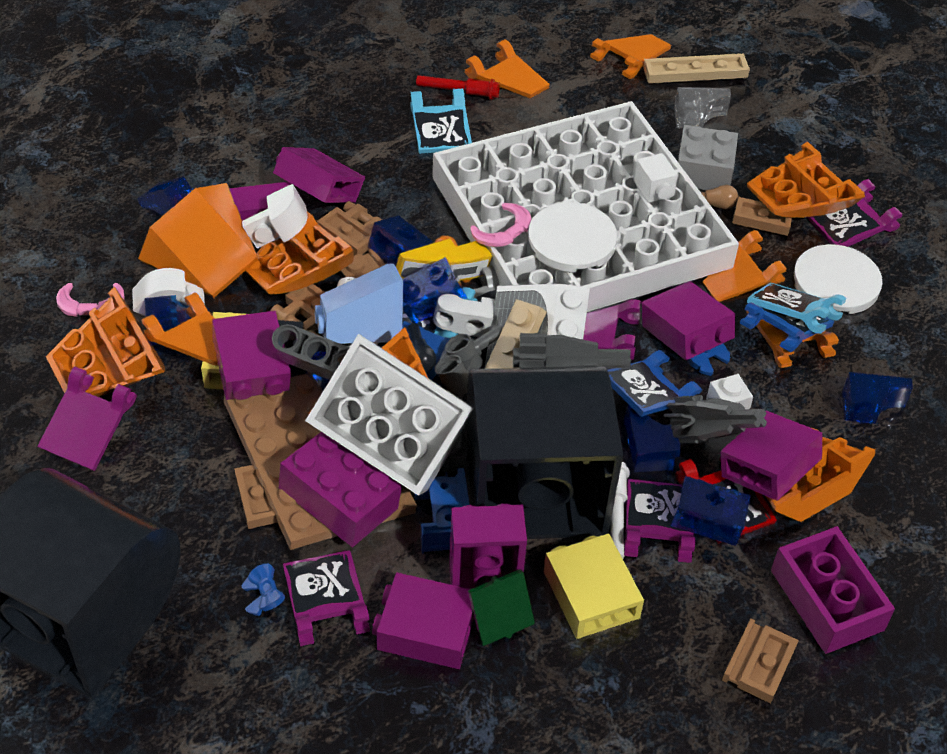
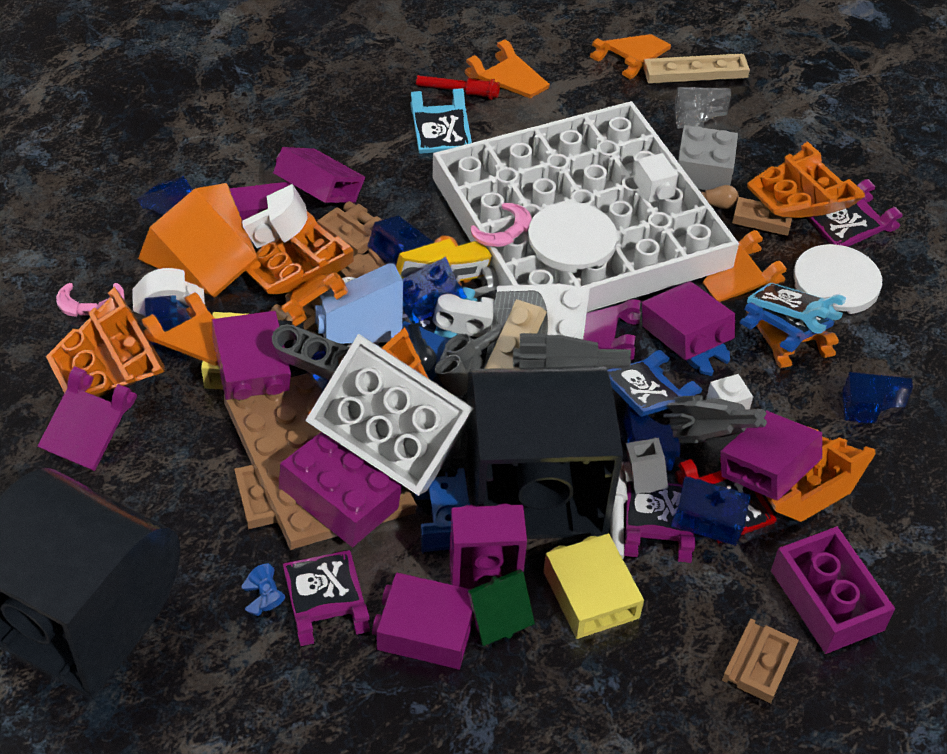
none -> orange flag [282,272,348,326]
none -> light grey brick [623,438,668,494]

